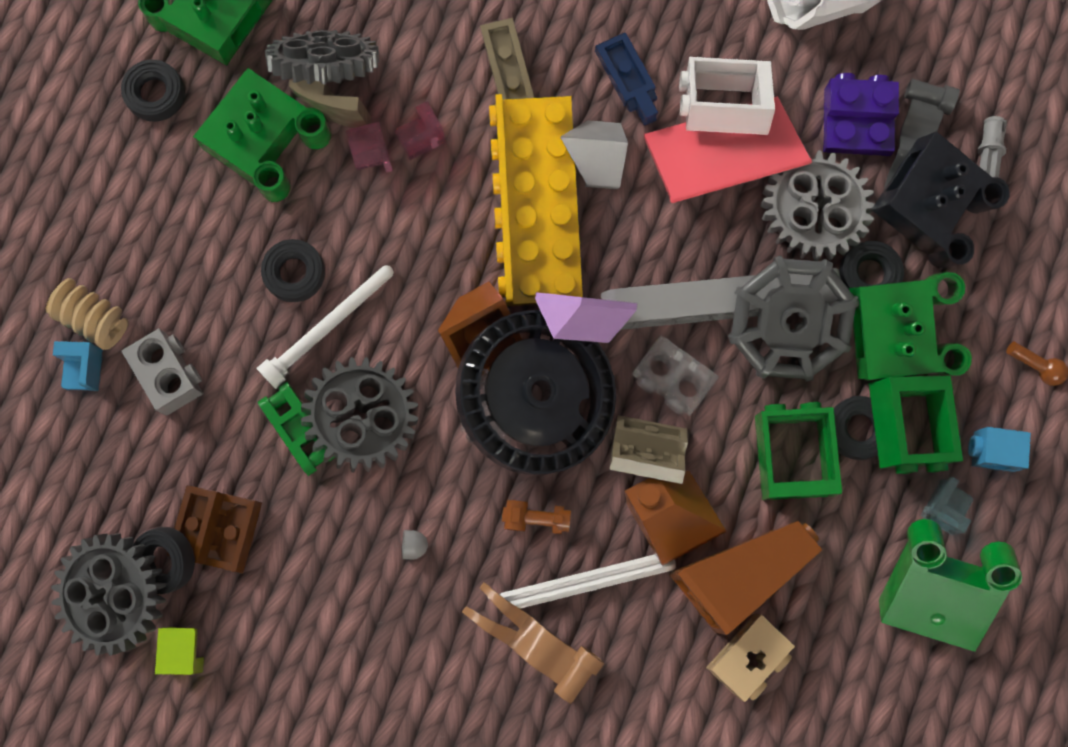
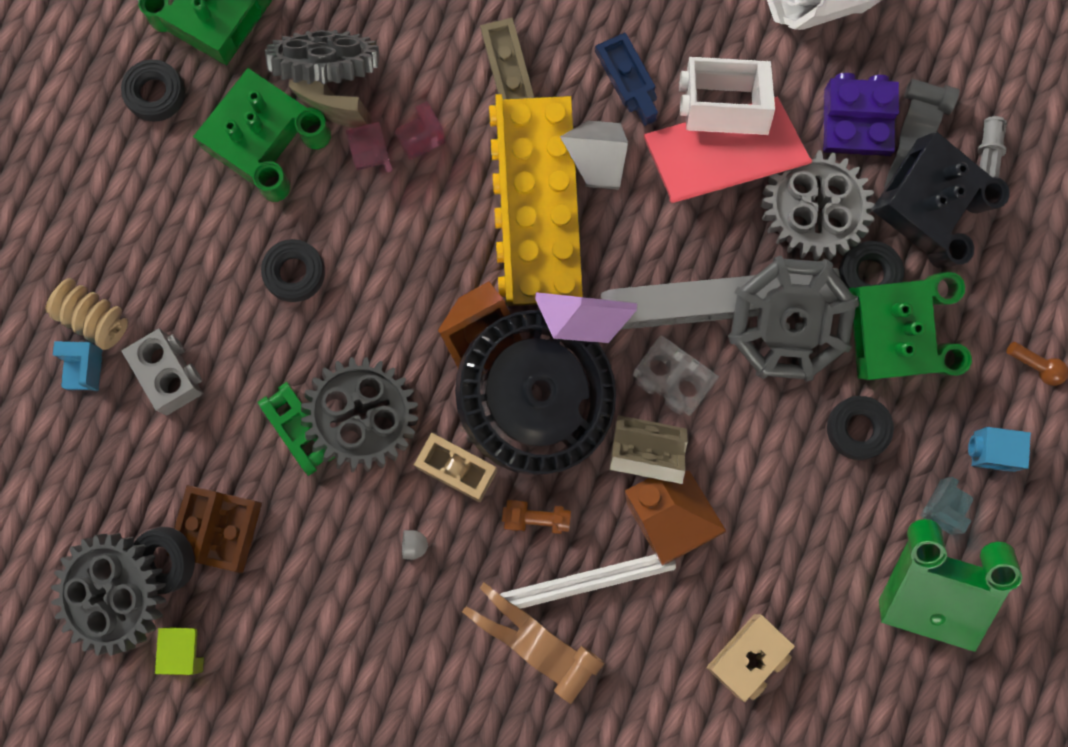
white piece [256,265,394,389] -> none
dark orange slope [669,521,822,635] -> none
green window [755,402,842,501] -> none
green window [869,376,963,474] -> none
none -> tan brick [414,433,497,503]

